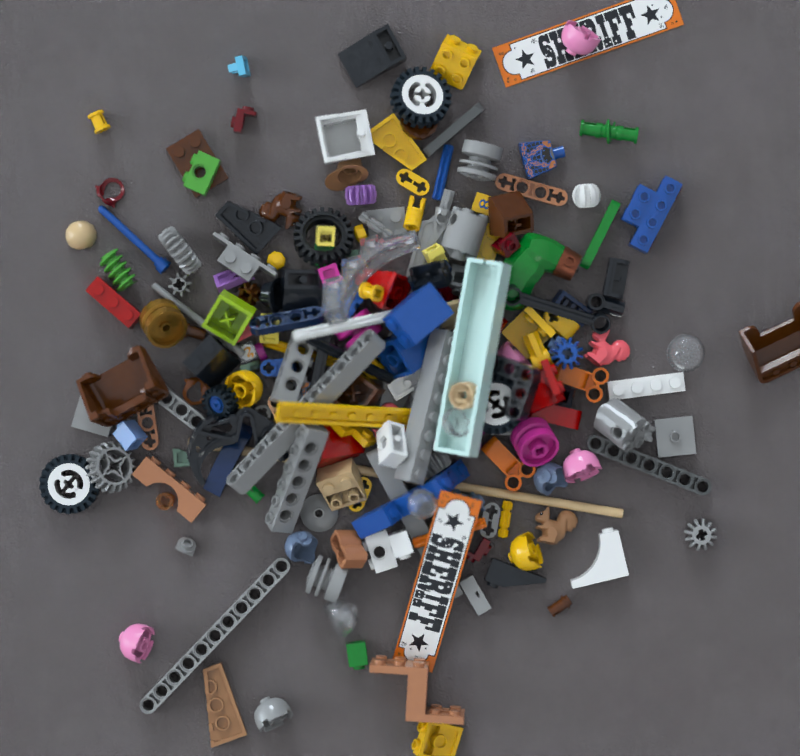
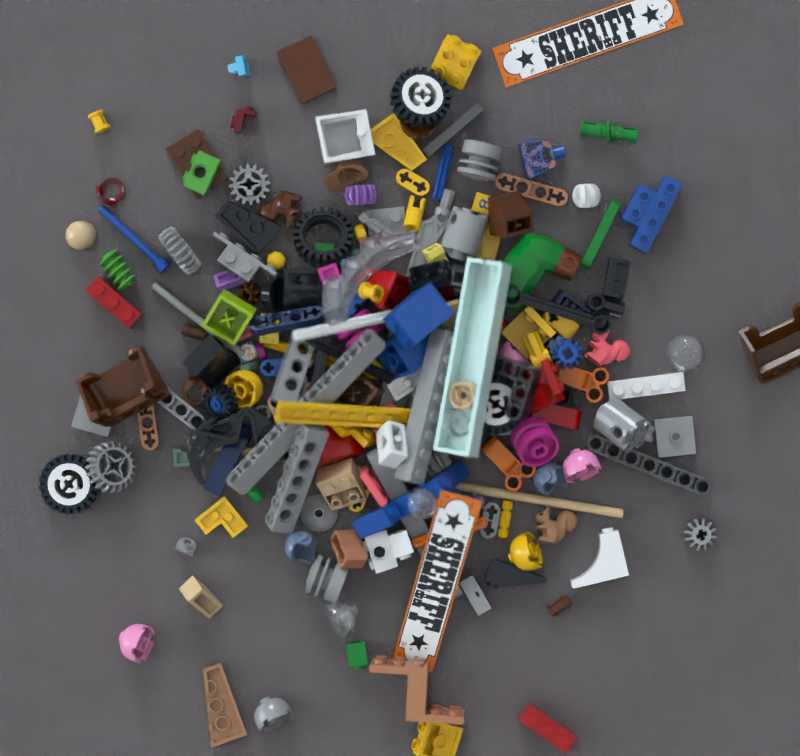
medium blue brick [112,419,148,451] -> none
nougat arch [132,456,207,523] -> none
pearl gold wheel [139,299,188,348] -> none
light grey beam [139,556,291,714] -> none
clear orange bush [156,492,175,510] -> none
light grey gear [168,273,192,297] -> none
light yellow leg [315,226,335,246] -> none
black slope [338,24,407,88] -> none
dark red bracket [466,537,492,563] -> none
dark red bracket [491,232,521,258] -> none
bright pink cylinder [561,20,601,56] -> none
none -> tan slope [179,575,223,619]
none -> yellow plate [194,496,248,538]
none -> light grey gear [229,164,271,206]
none -> reddish brown tile [277,36,336,104]
none -> coral tile [360,464,388,508]
none -> red arch [518,702,577,754]

